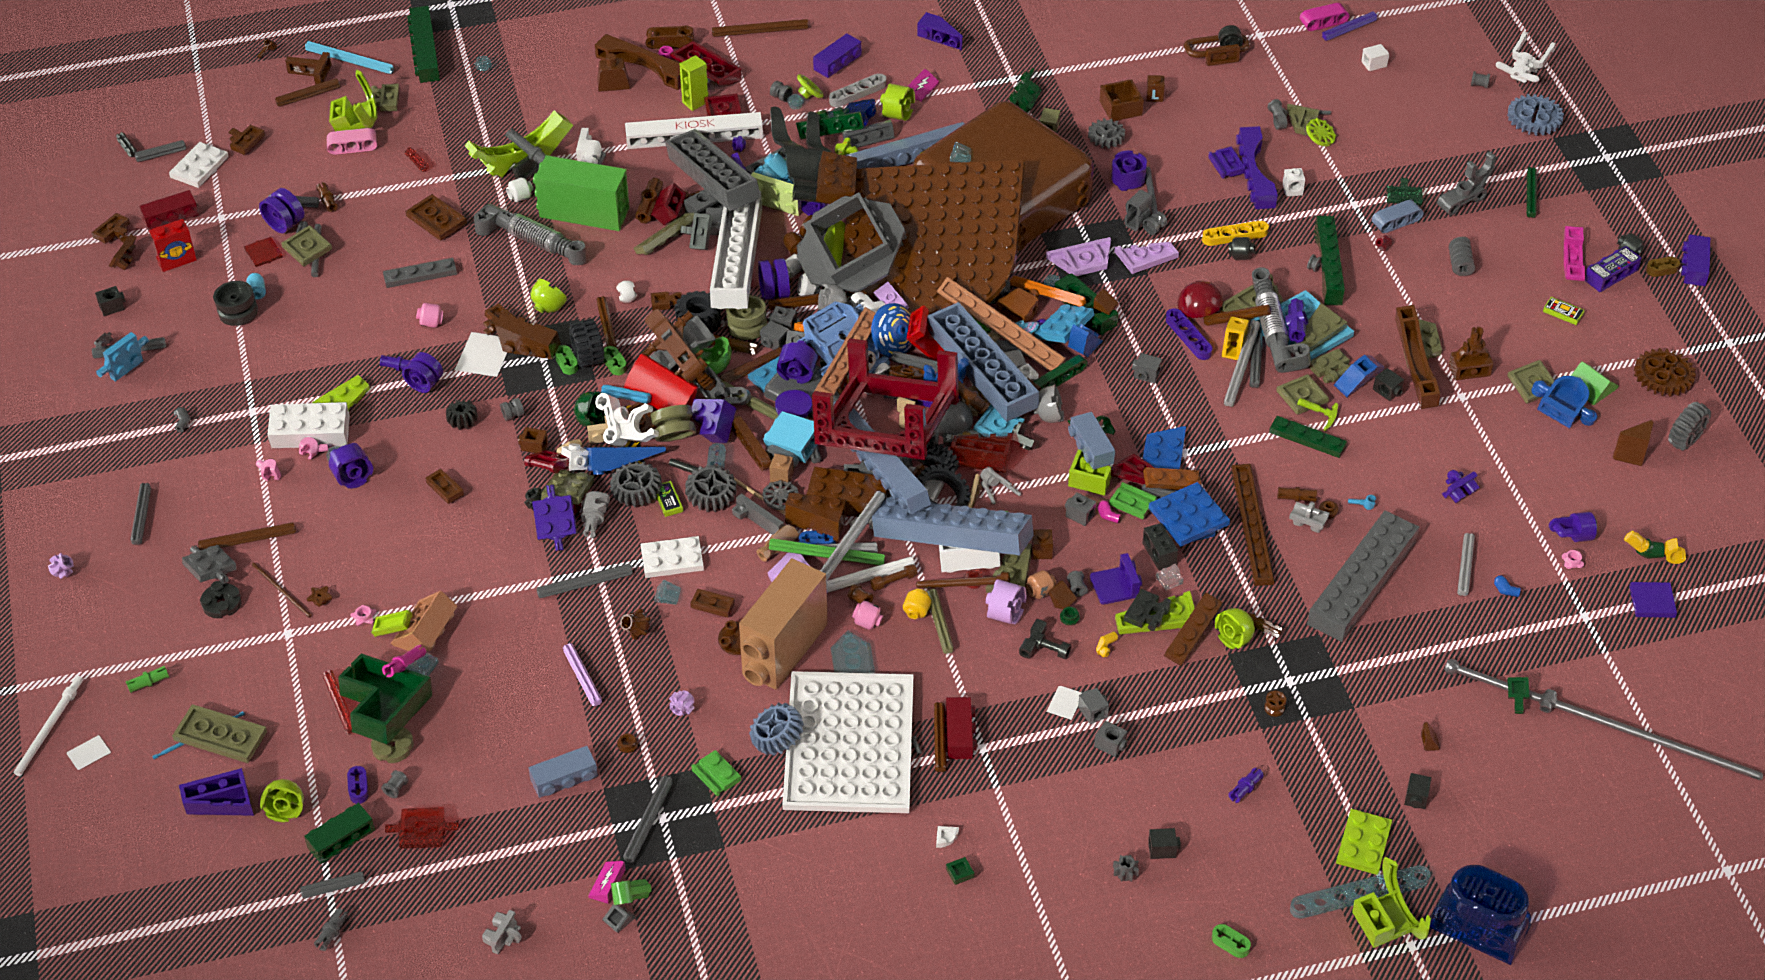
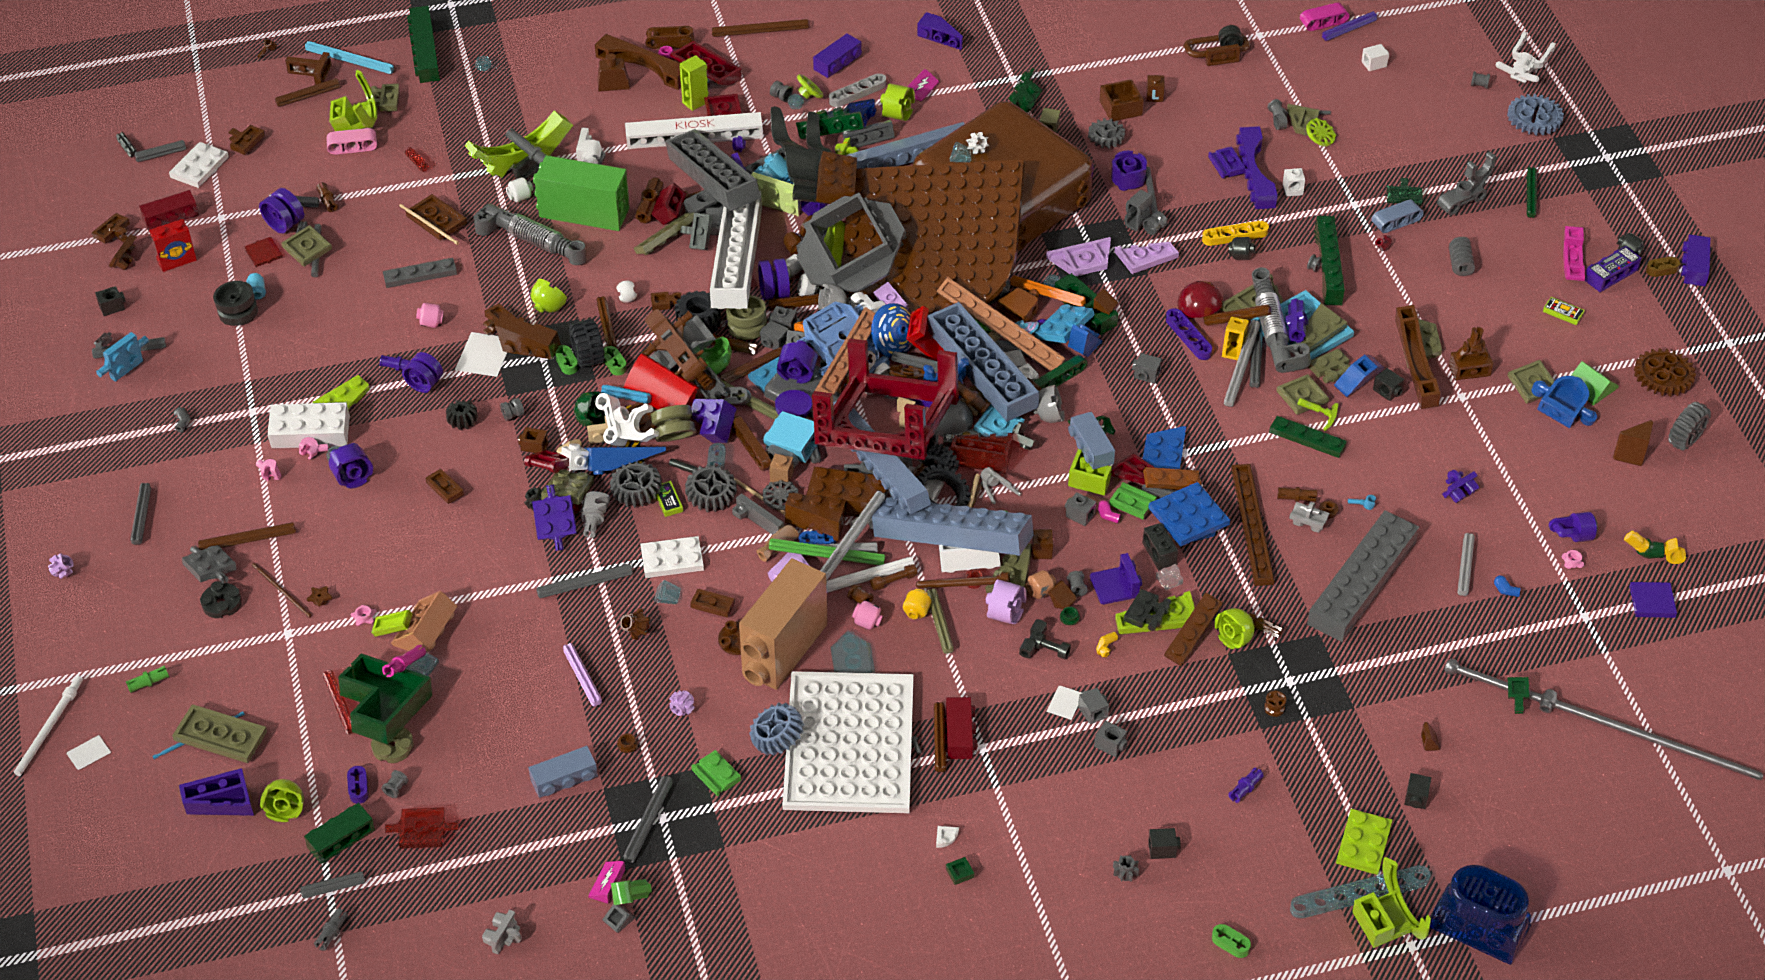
none -> tan piece [399,204,459,245]
none -> white gear [966,132,989,154]

